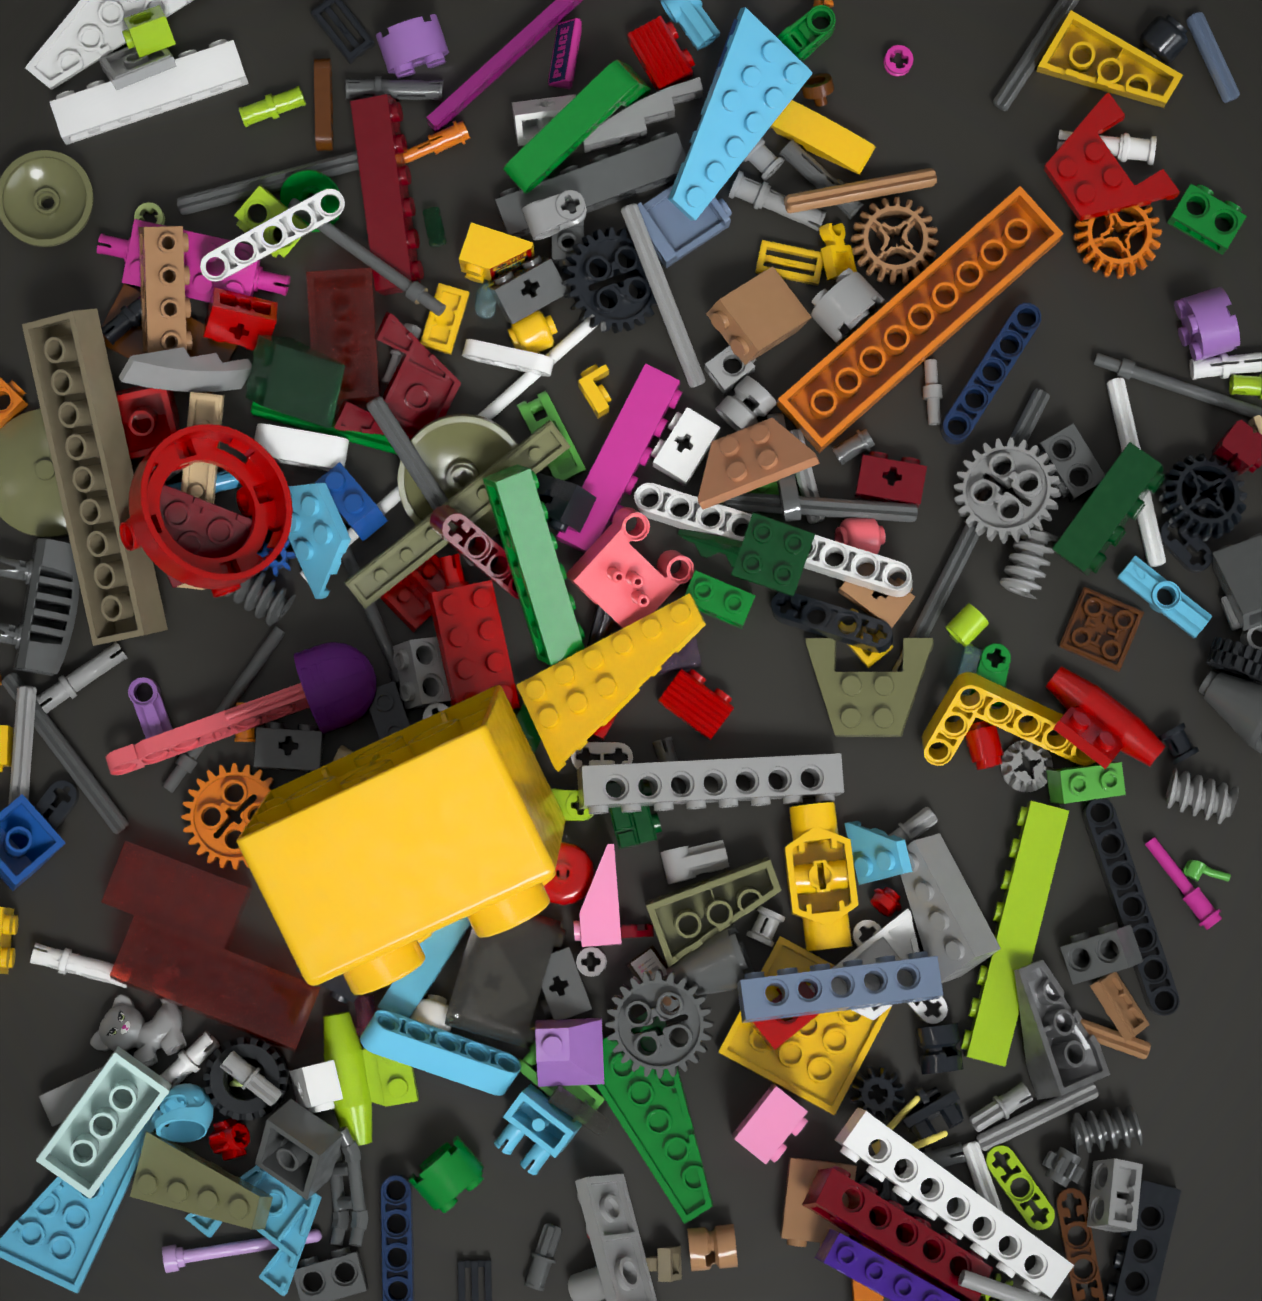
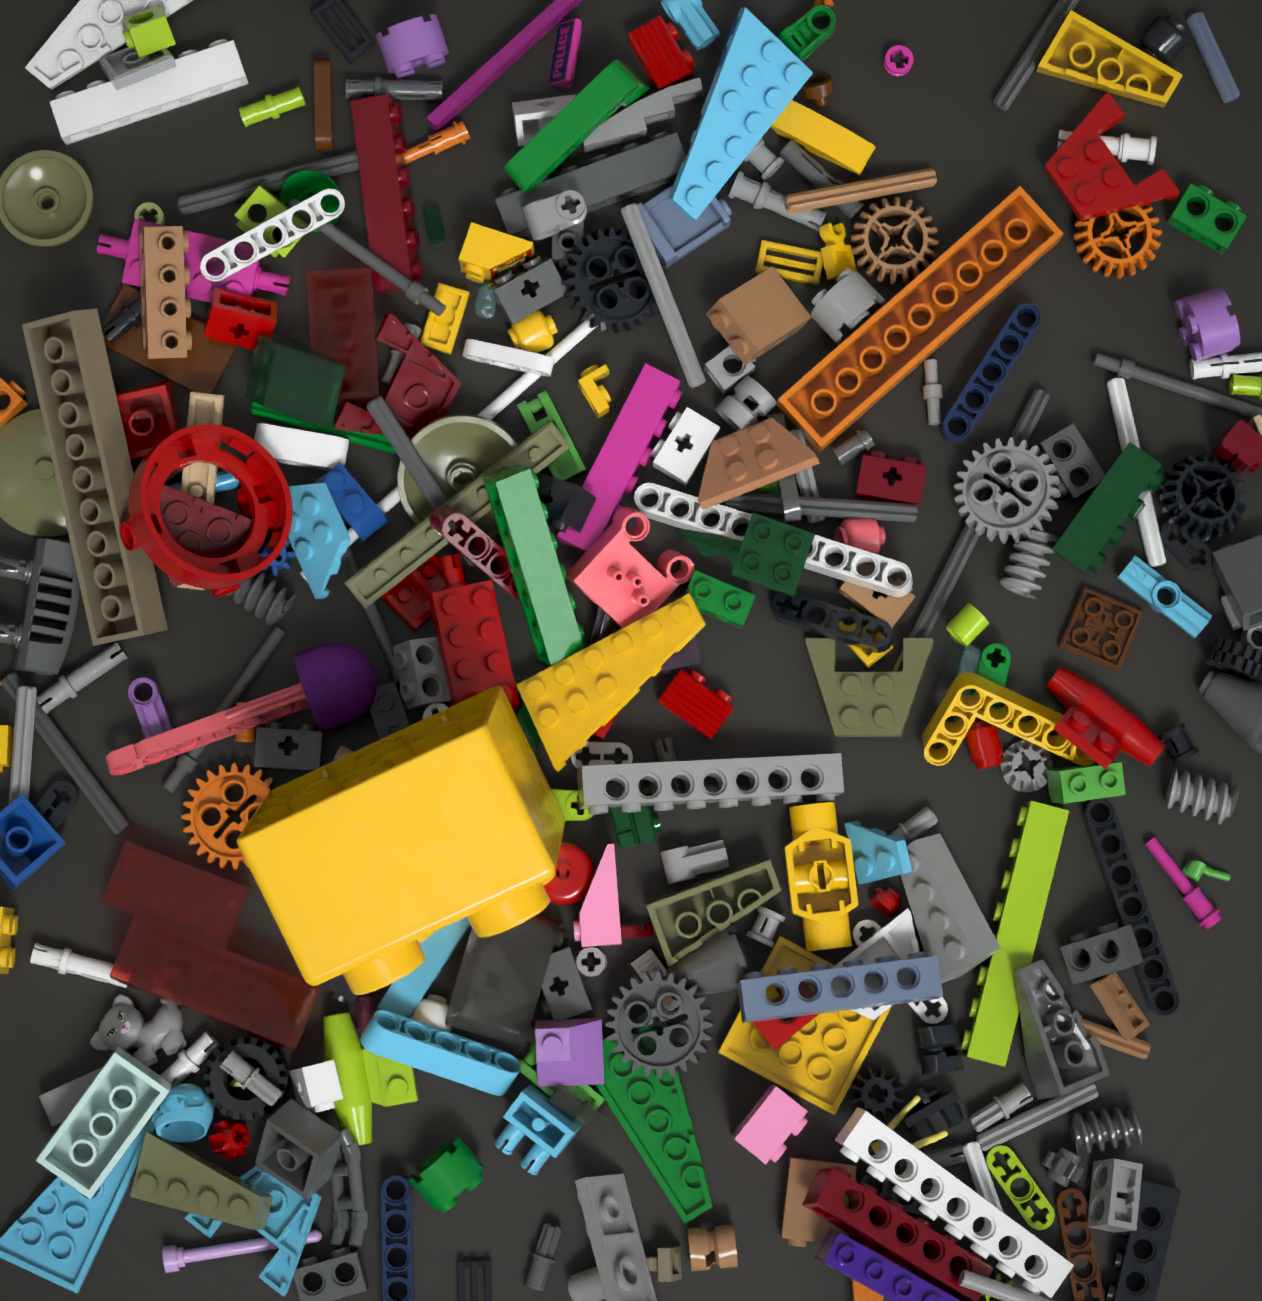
light grey slope [119,347,254,392] -> none

